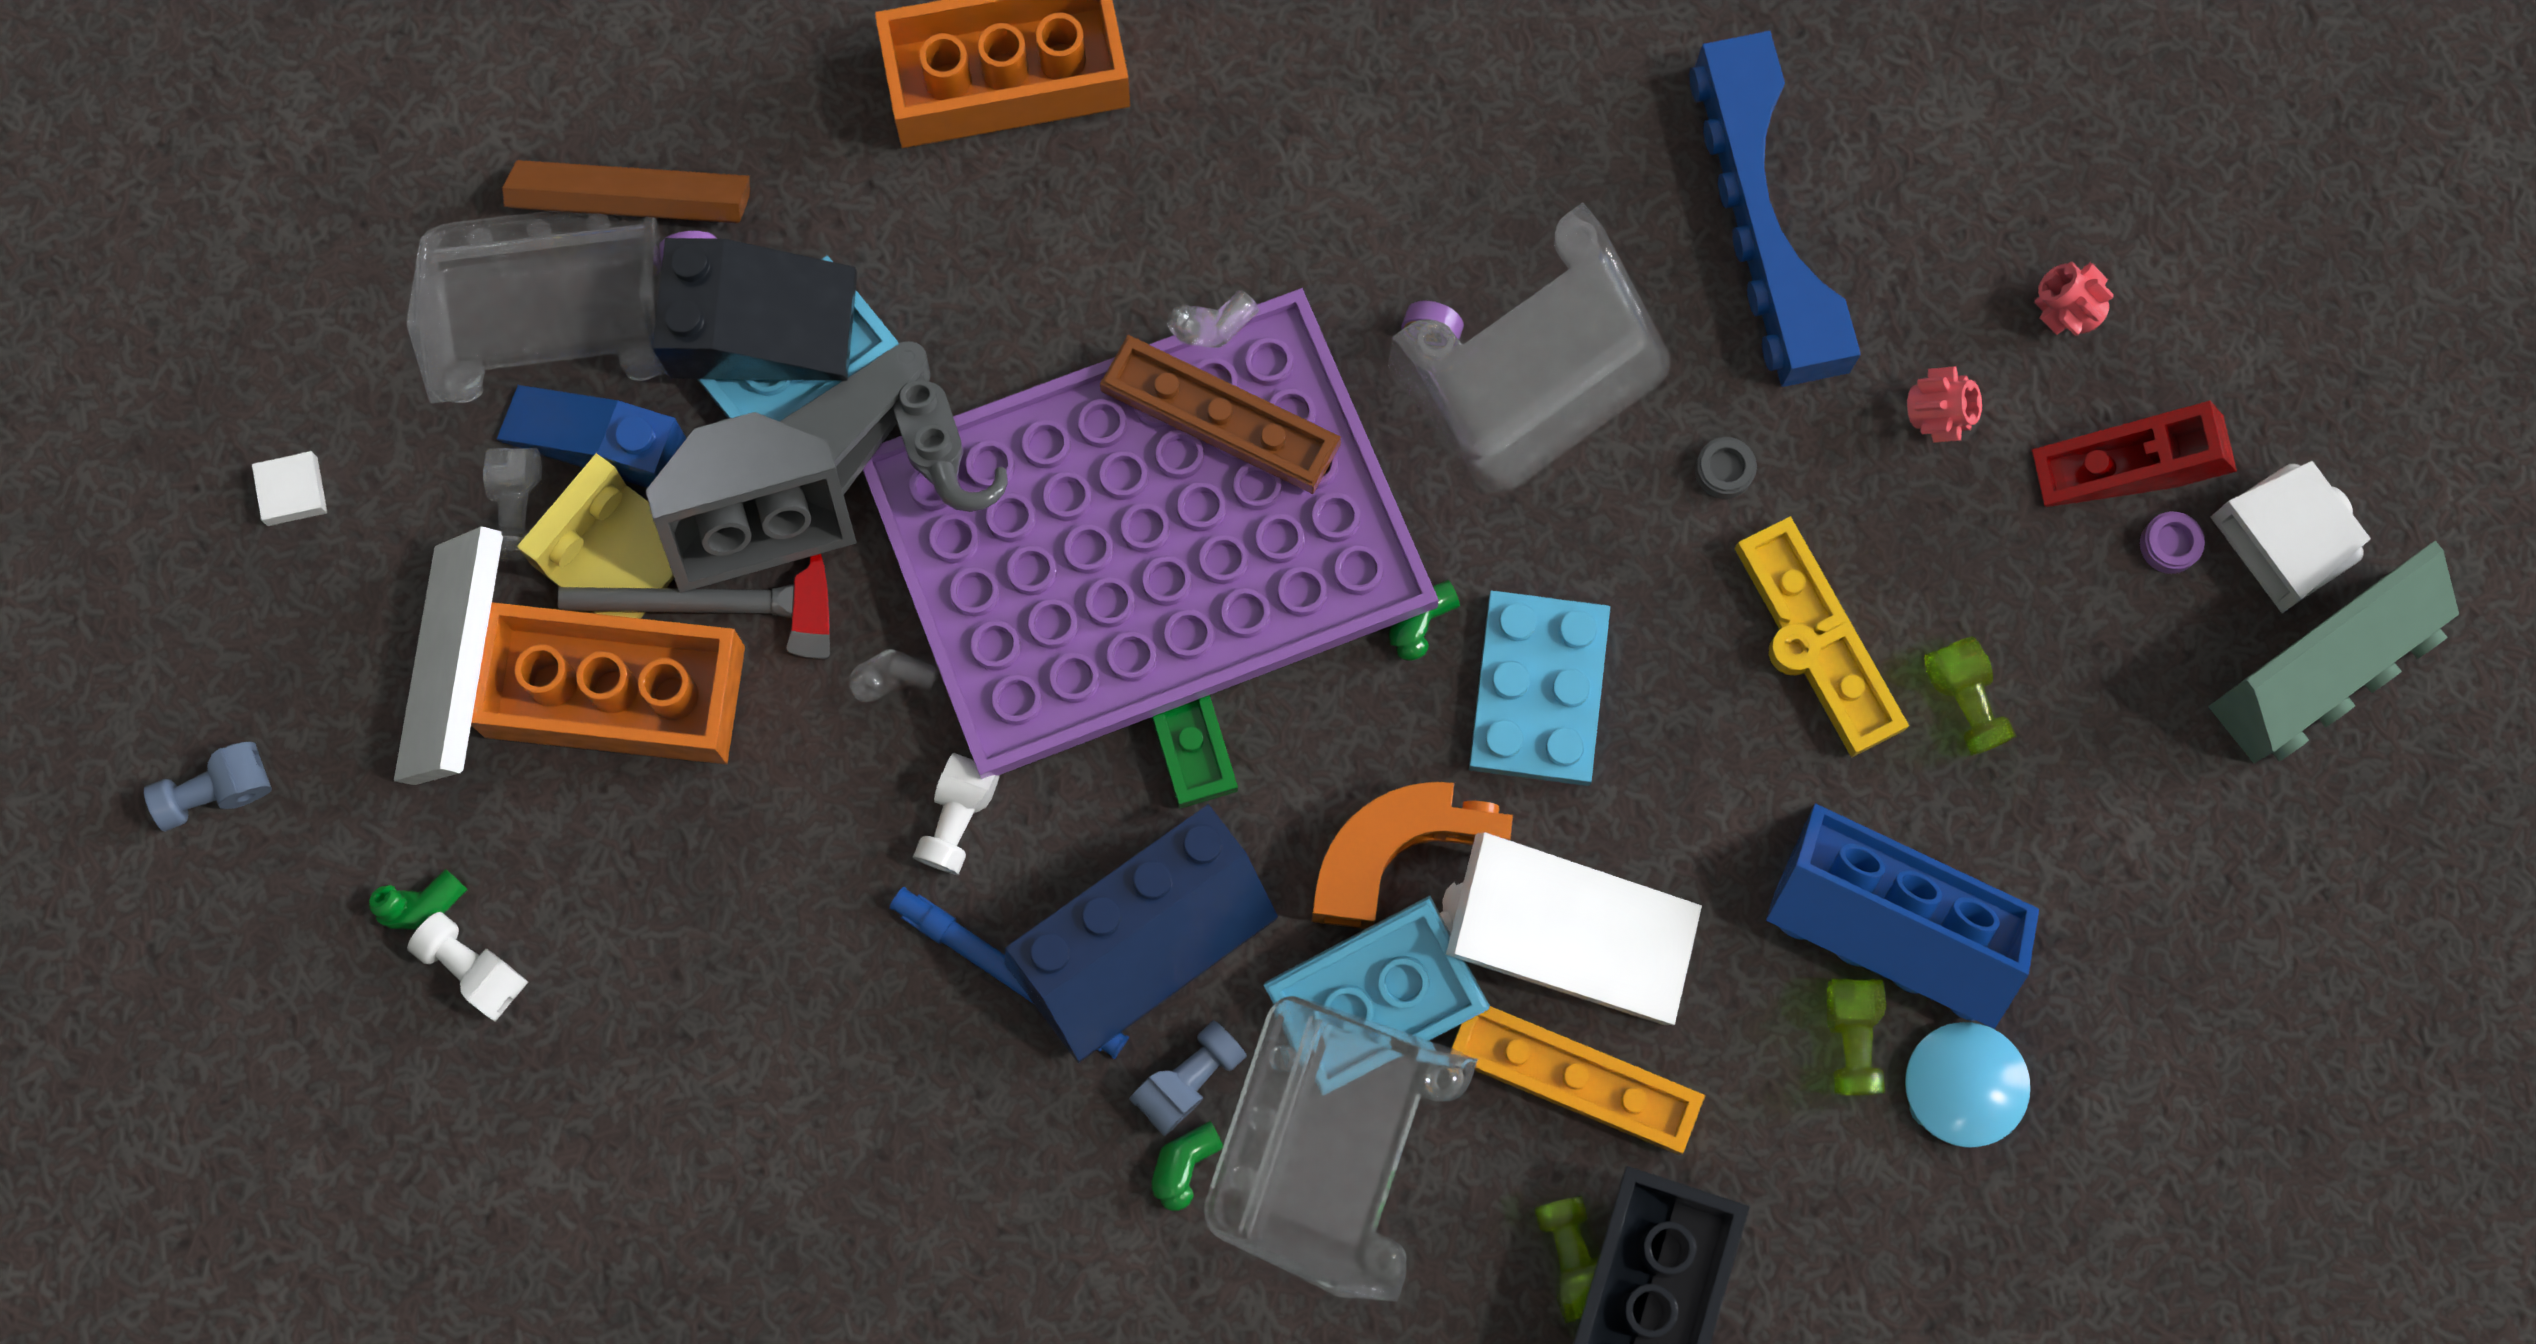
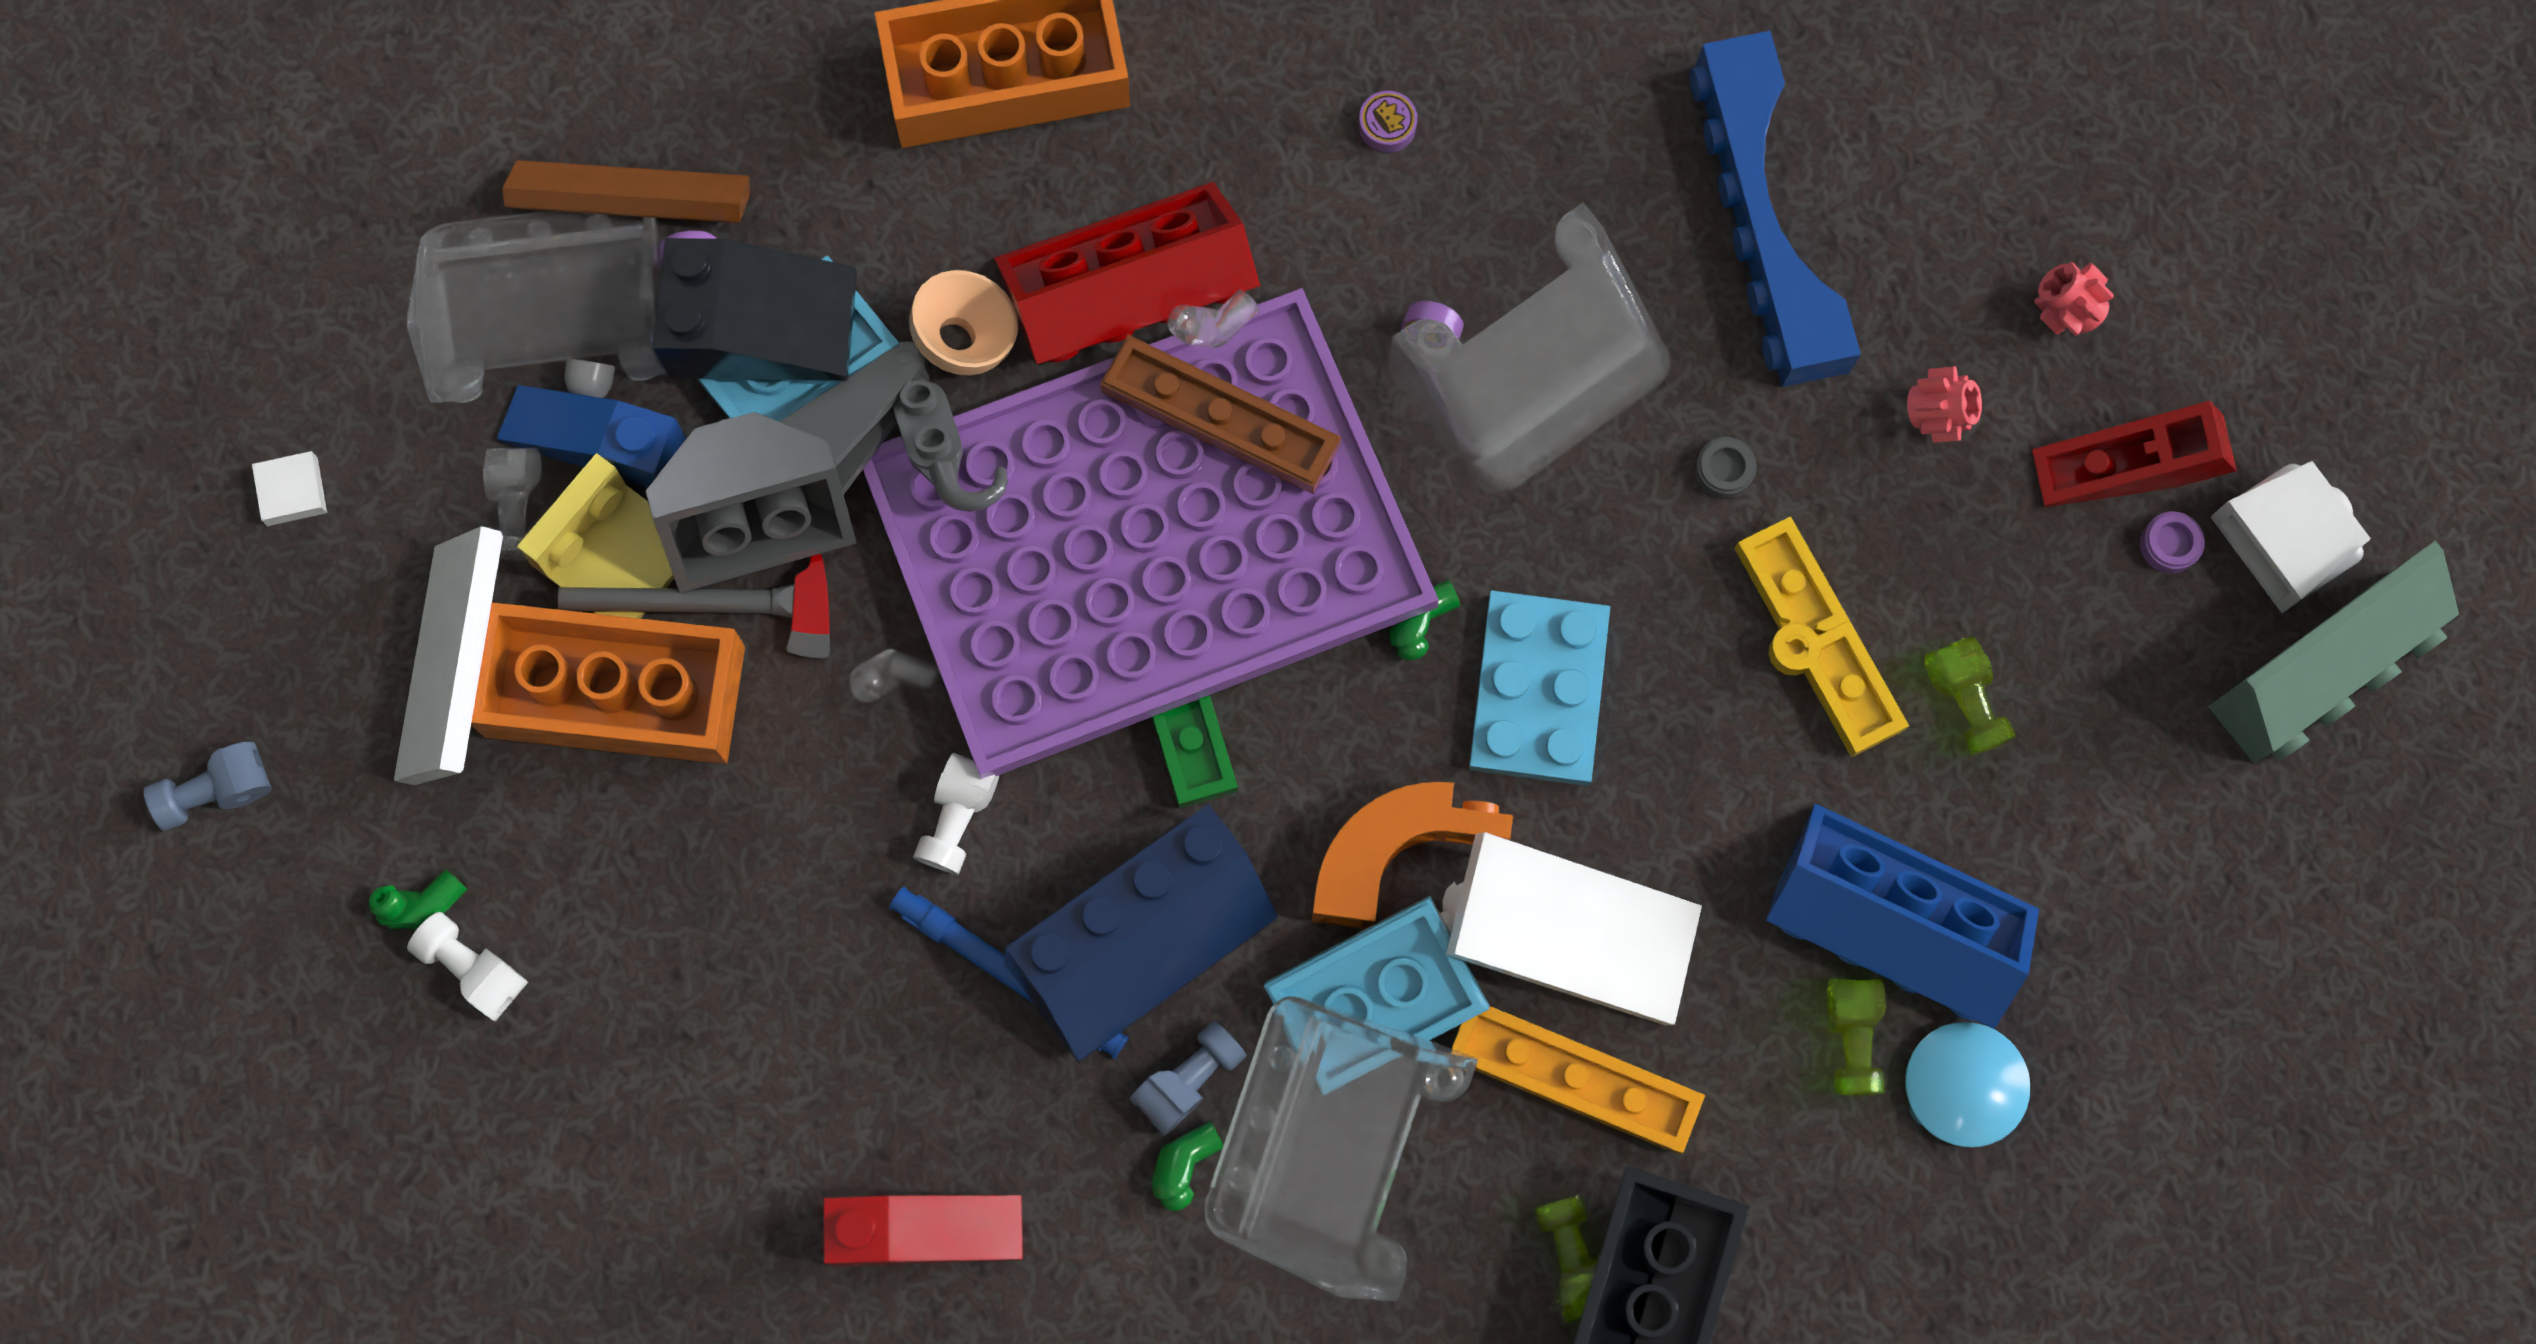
none -> light grey hinge [564,359,615,398]
none -> slope [824,1195,1023,1267]
none -> light nougat piece [909,270,1018,375]
none -> red slope [994,182,1260,365]
none -> tile [1359,91,1417,153]

